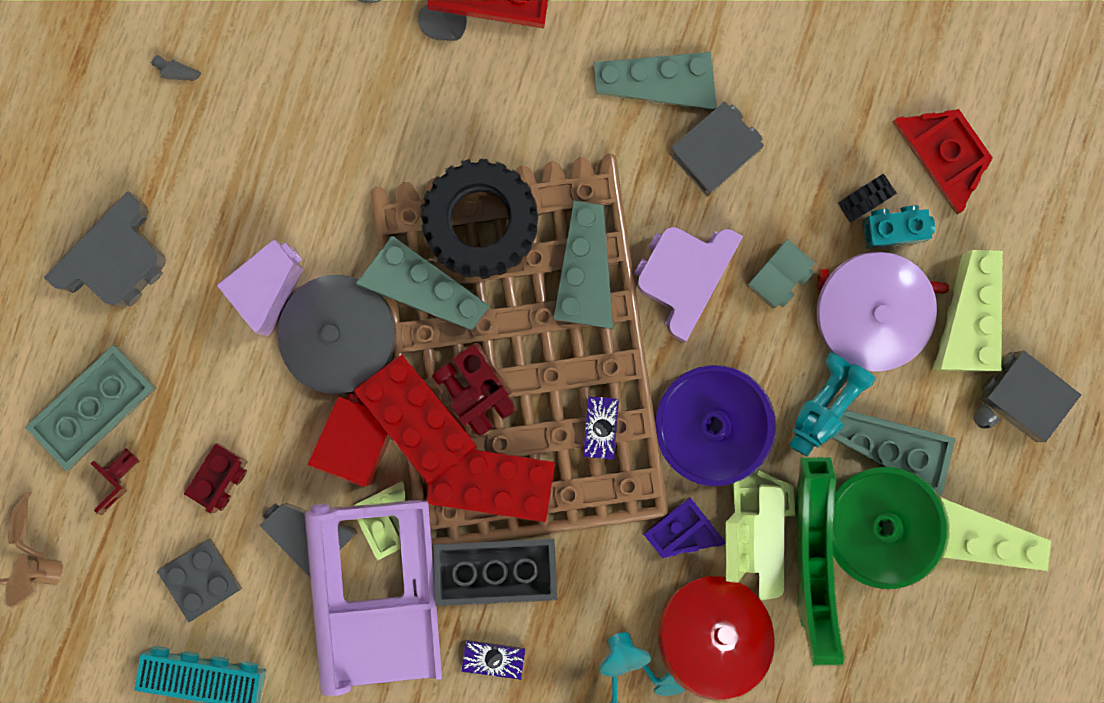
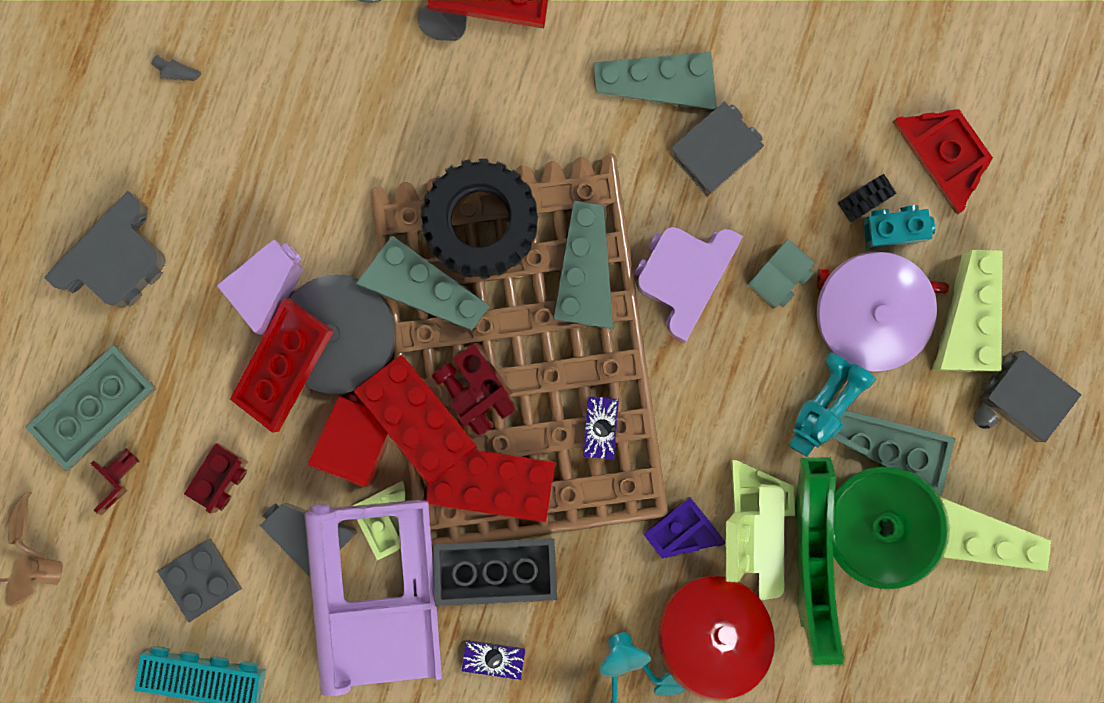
dark purple dish [655,365,776,486] -> none
none -> red plate [230,298,334,433]

